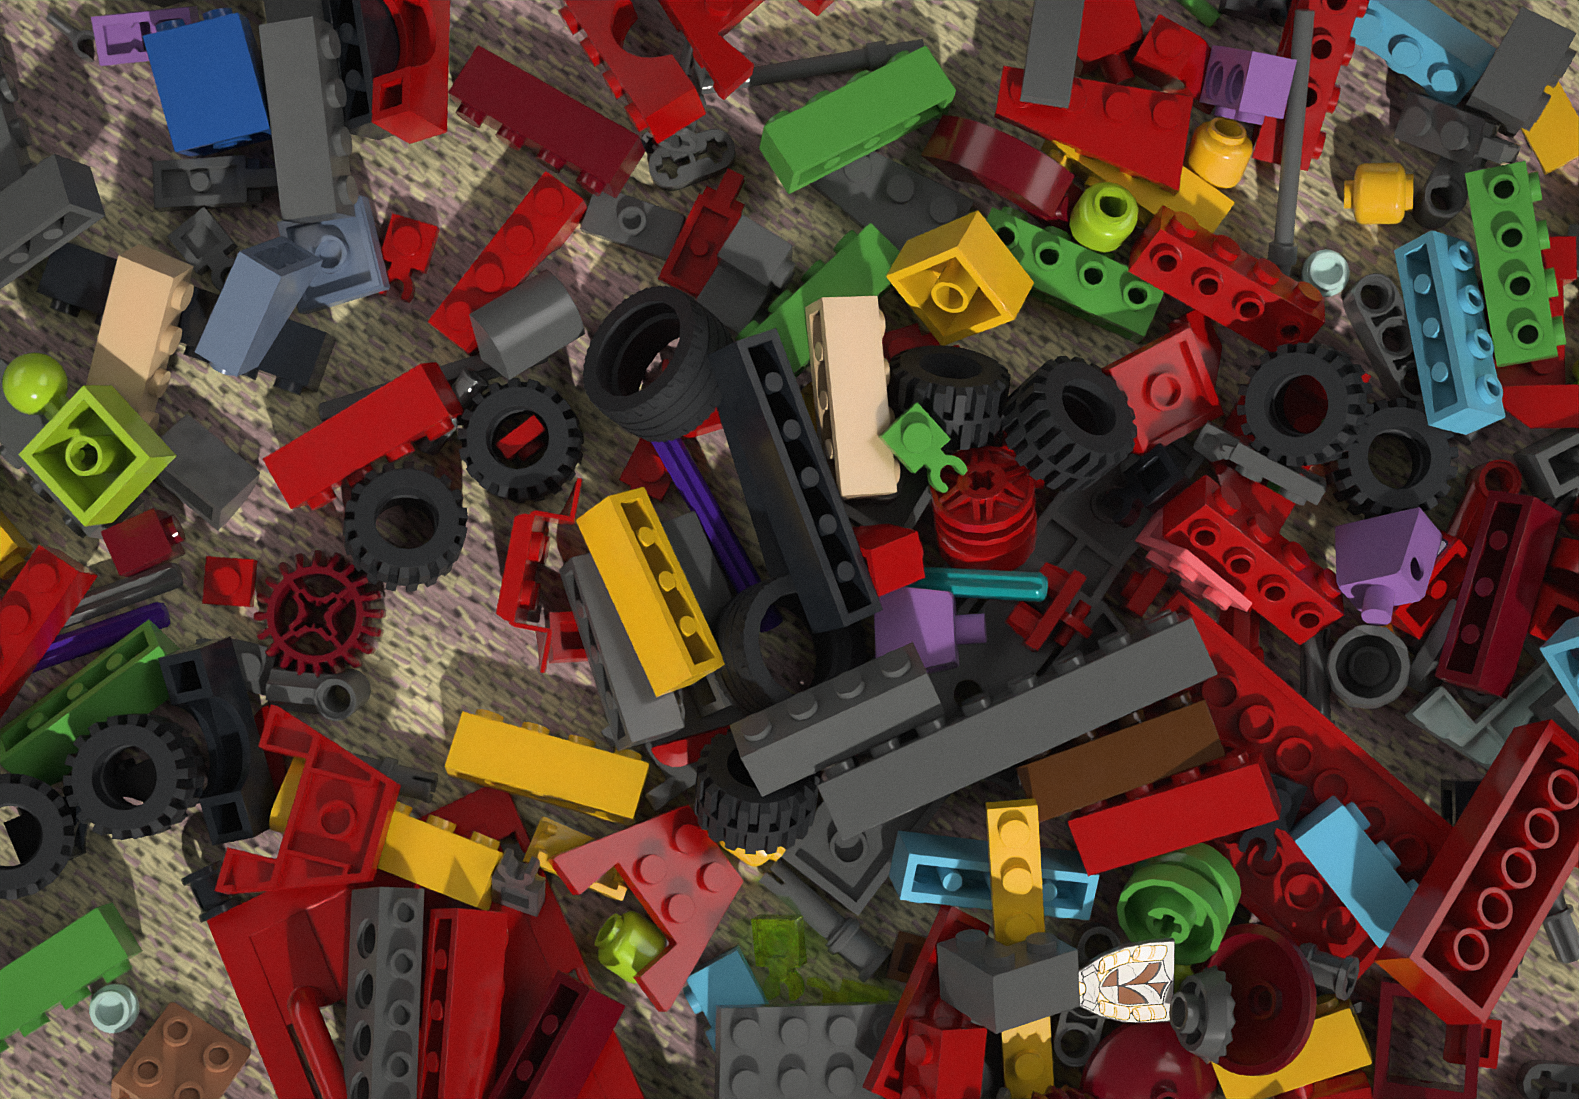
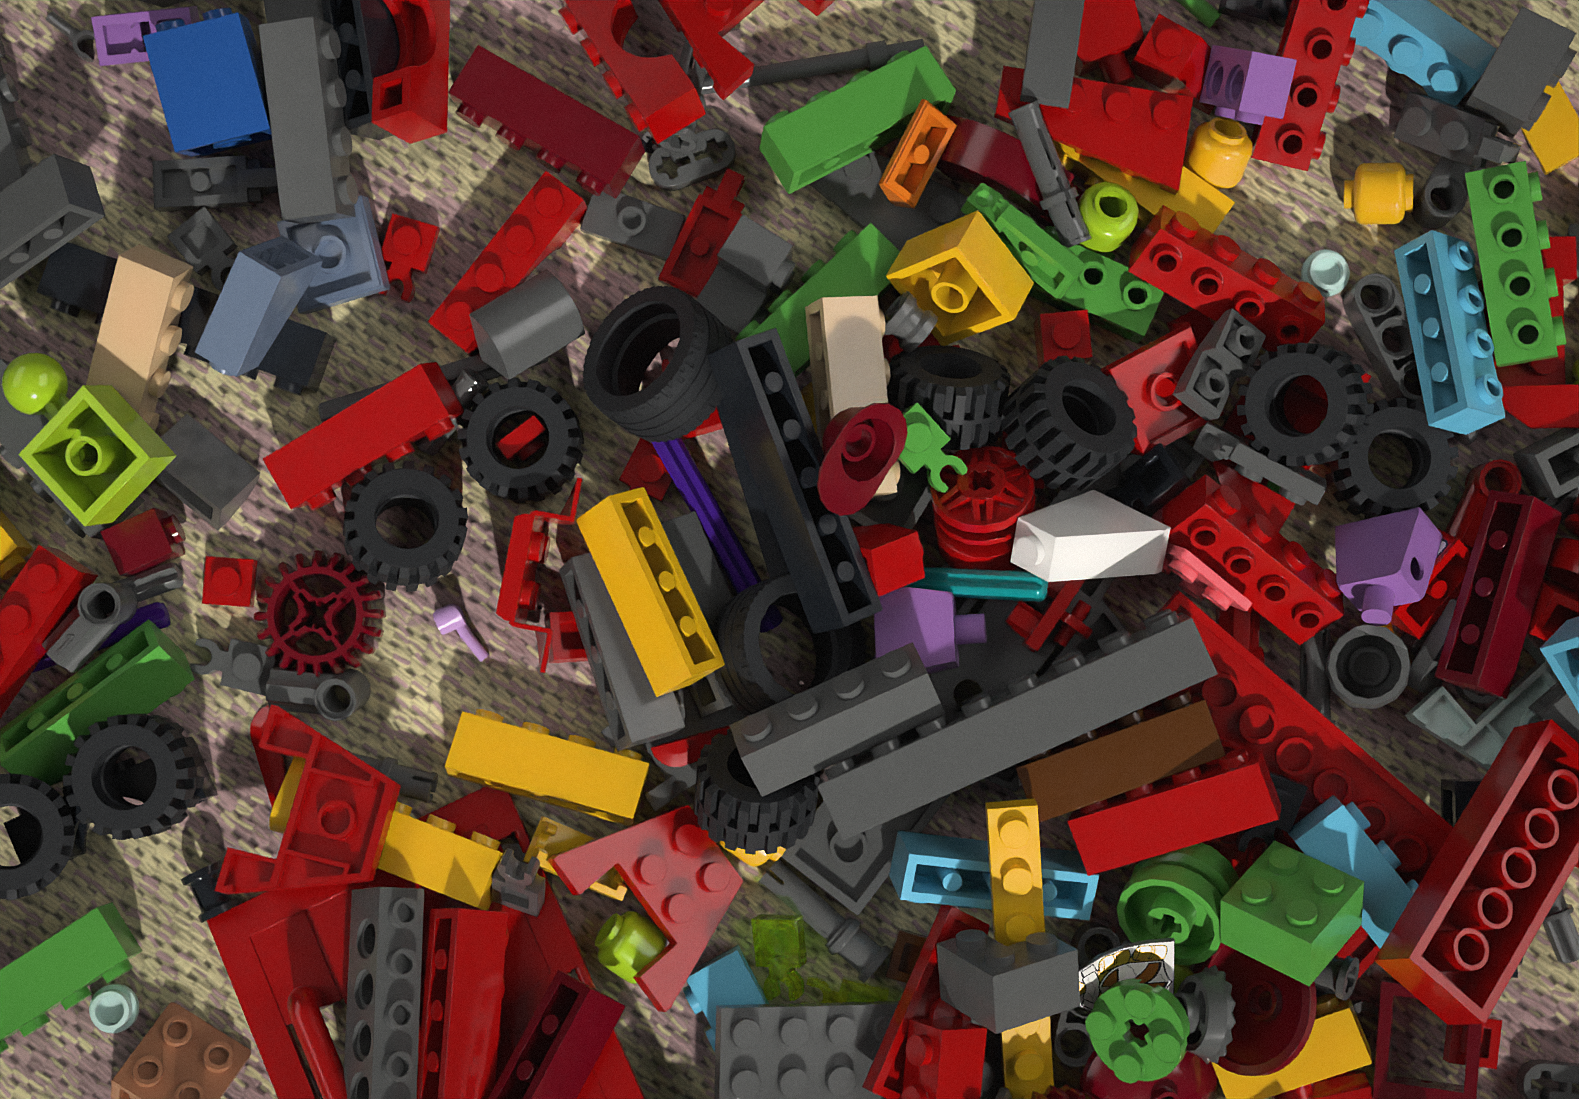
black arch [158,636,277,846] -> none
red plate [1119,567,1169,619] -> none
dark grey bar [1267,9,1315,277] -> none
none -> dark grey piece [42,583,138,673]
none -> lavender hand [433,604,490,662]
none -> dark red piece [817,403,908,516]
none -> orange slope [878,99,957,209]
none -> dark grey wheel [884,291,938,354]
none -> bright green hinge [961,183,1087,299]
none -> dark grey pin [1008,101,1092,248]
none -> white slope [1010,490,1171,582]
none -> red brick [1033,310,1093,368]
none -> bright green plate [1085,978,1190,1083]
none -> dark grey slope [1172,308,1266,421]
none -> bright green brick [1220,841,1364,986]

